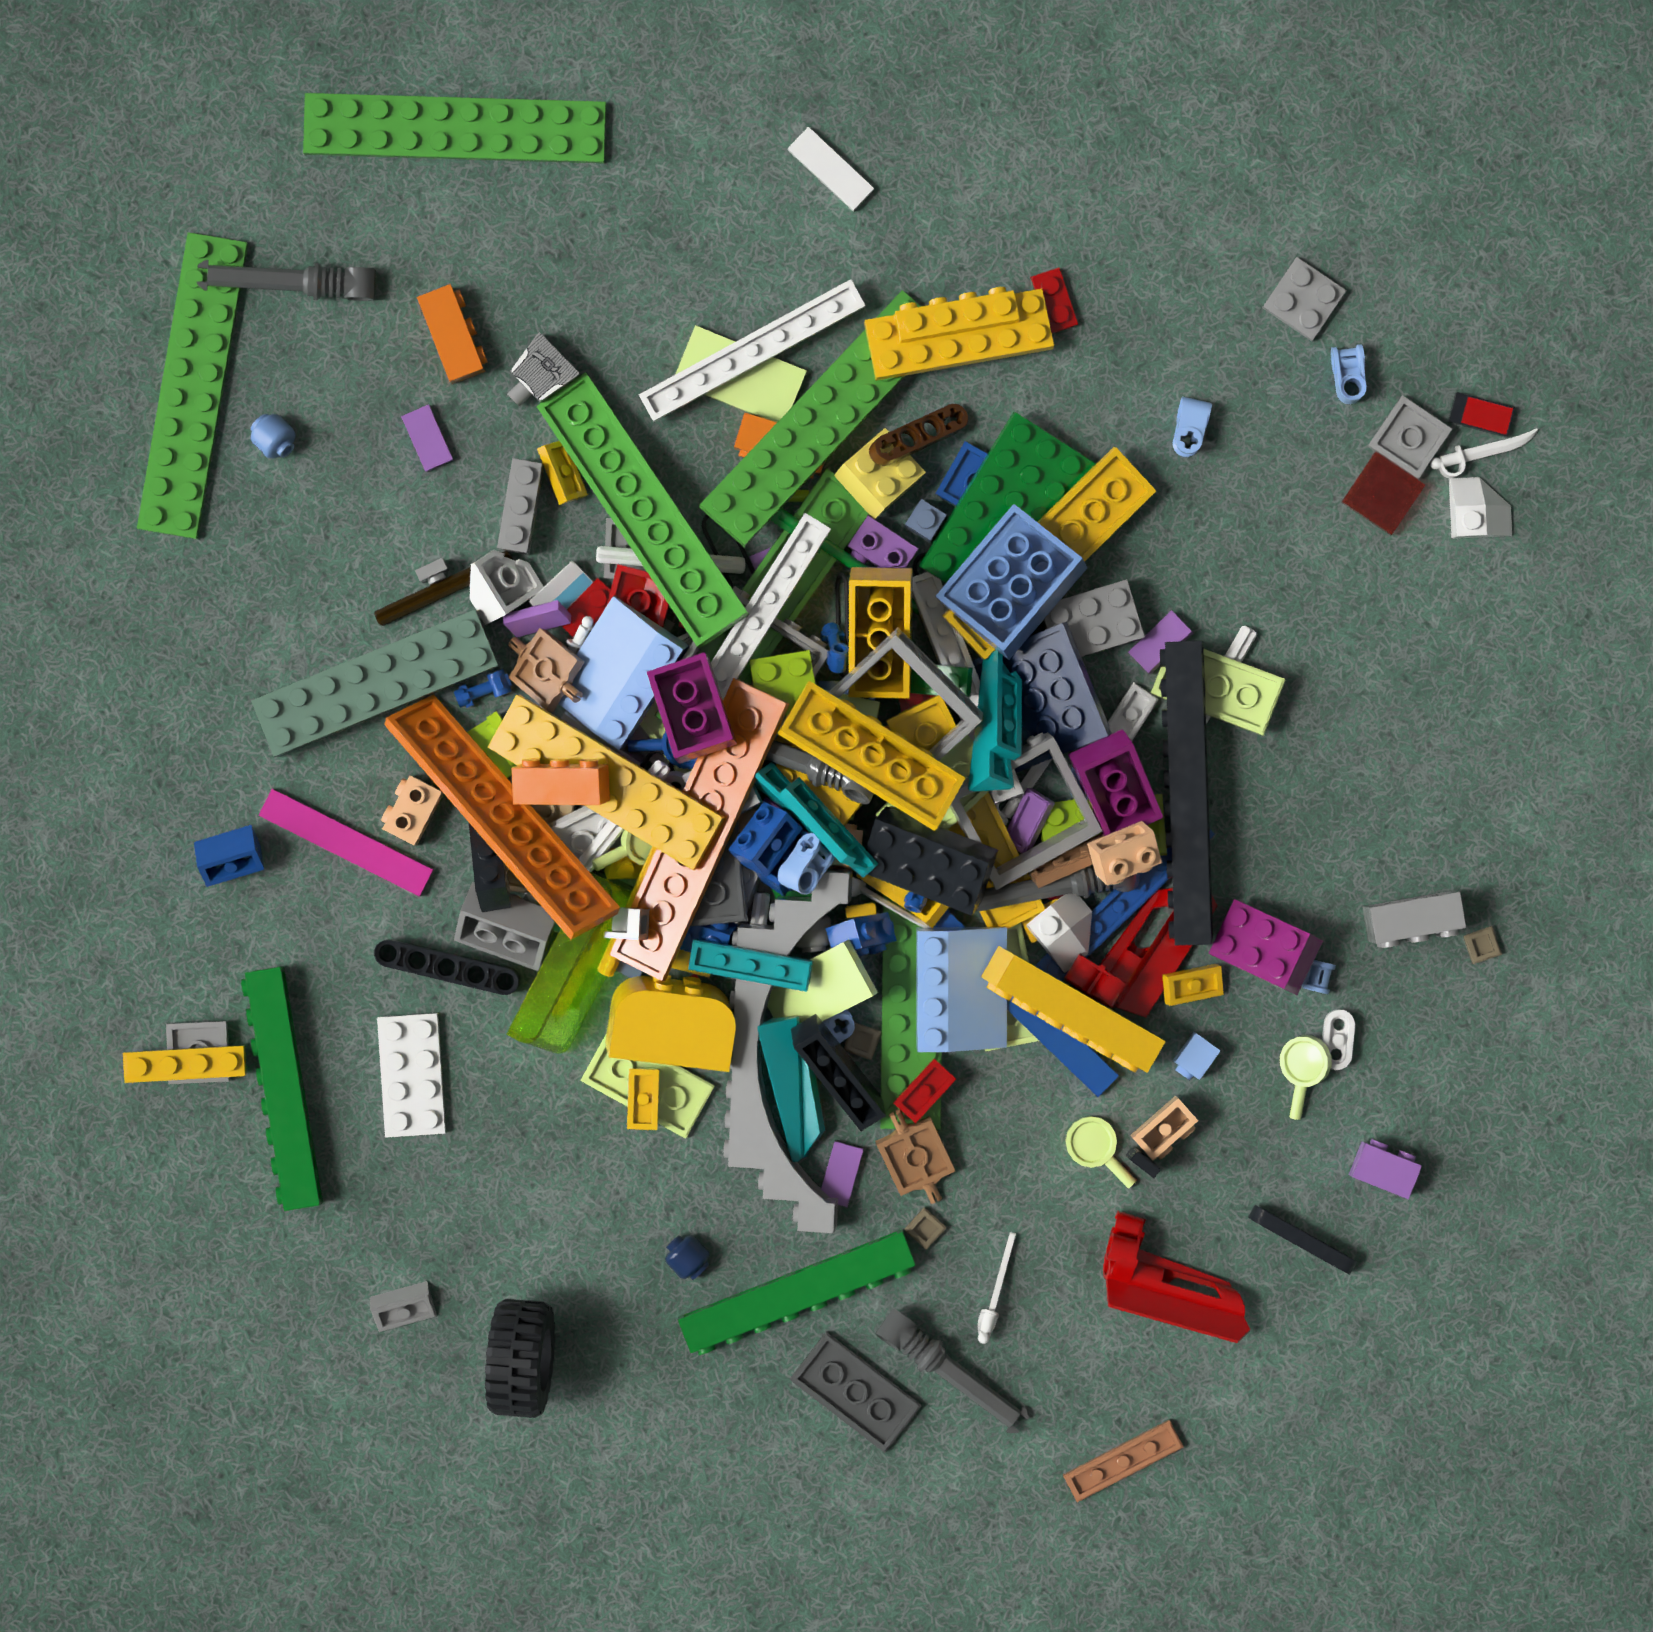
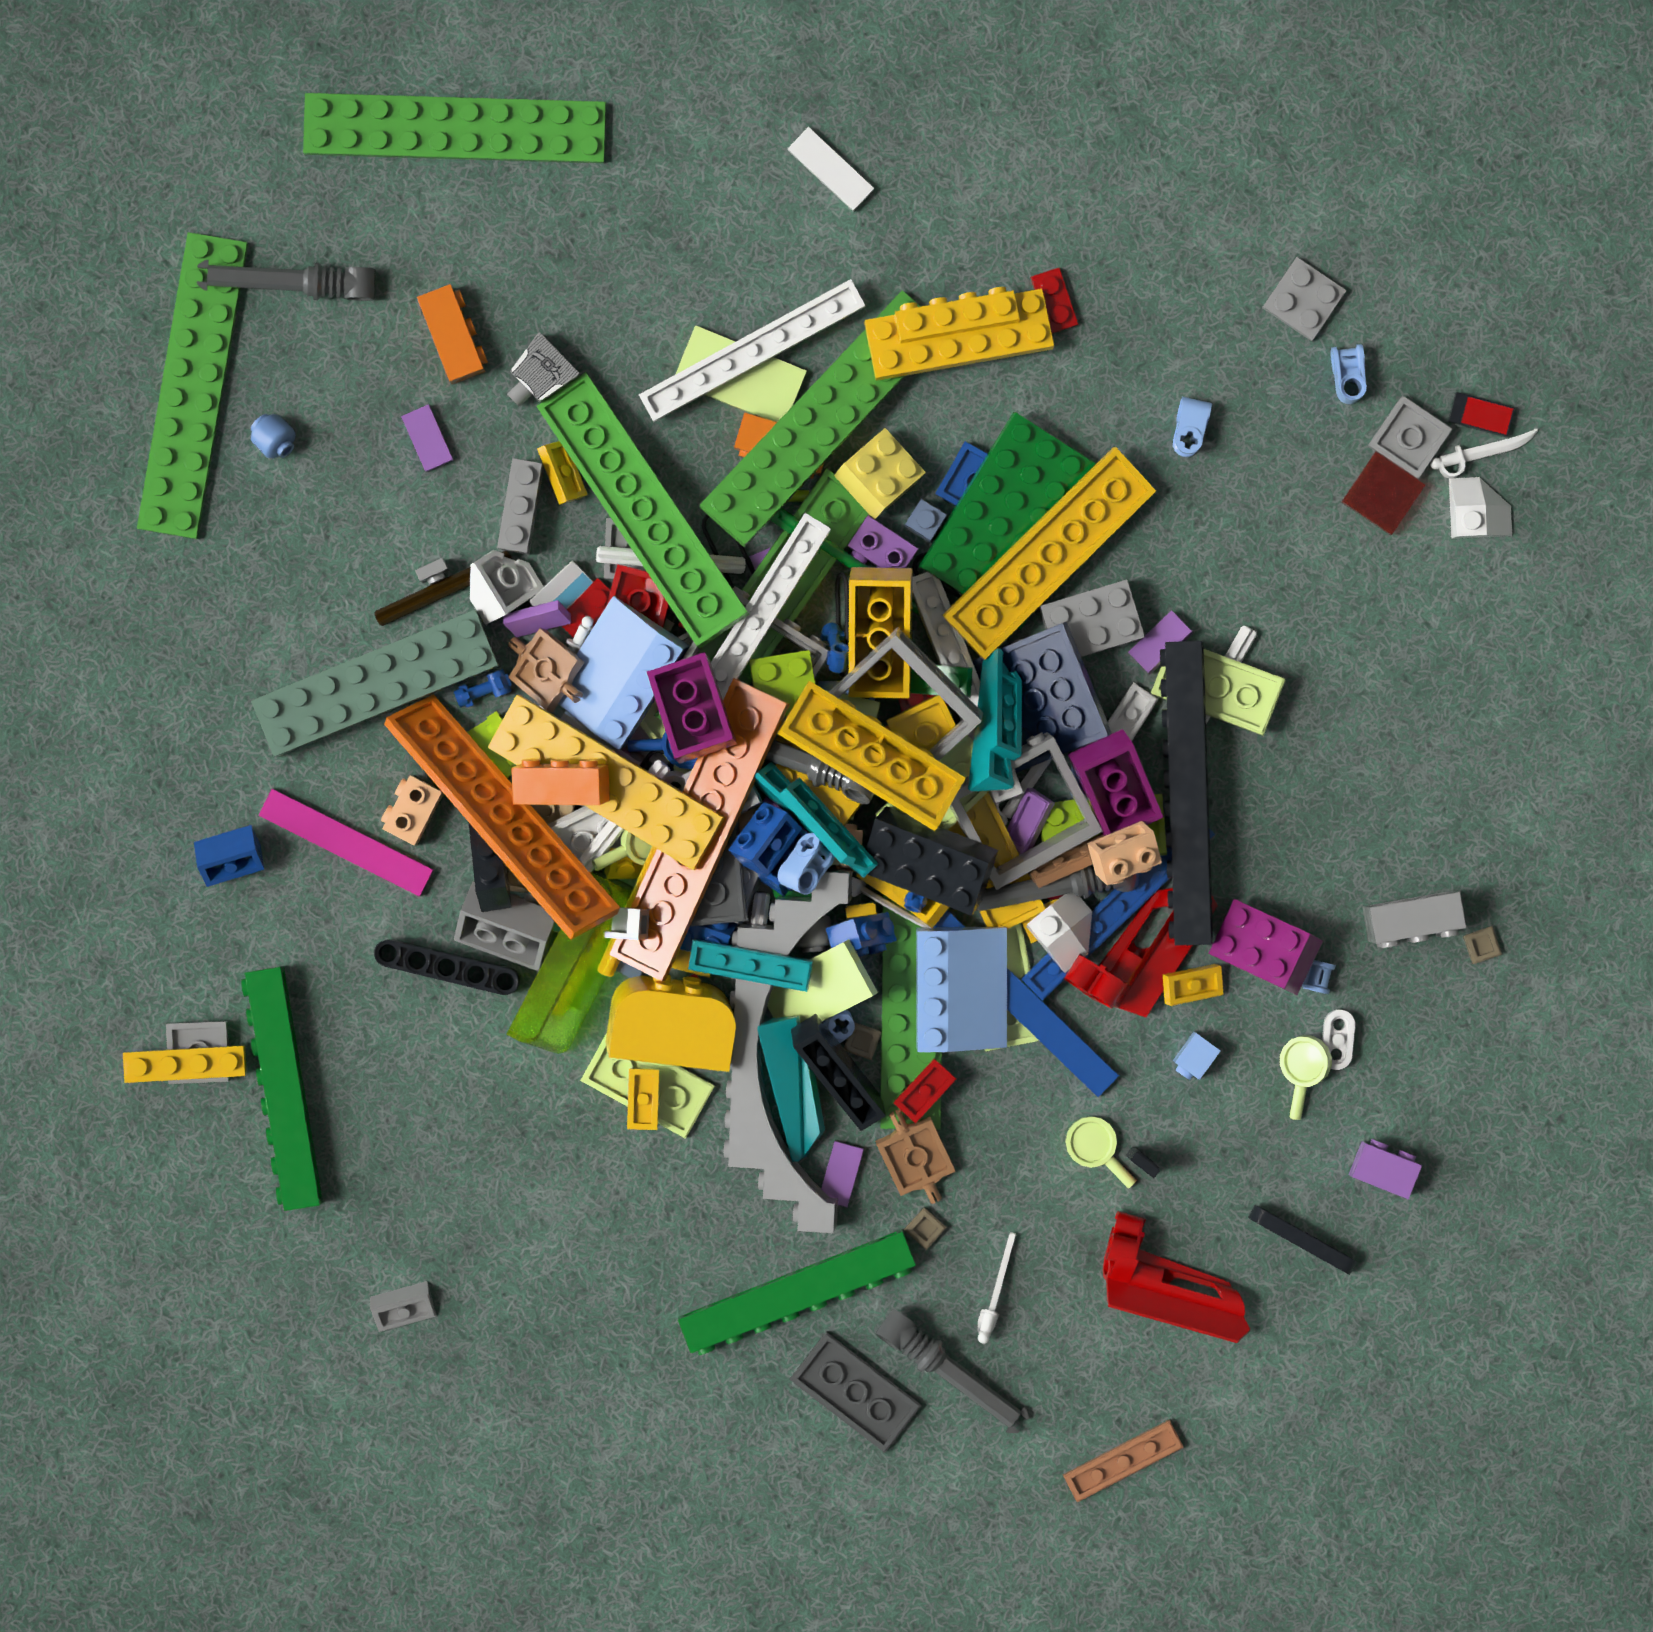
white plate [377,1013,446,1138] -> none
black tyre [485,1299,555,1418] -> none
dark blue head [665,1235,710,1280] -> none
reddish brown beam [869,404,968,466] -> none
medium blue slope [935,504,1087,660] -> none
yellow brick [981,946,1166,1073] -> none
light nougat brick [1130,1096,1198,1160] -> none

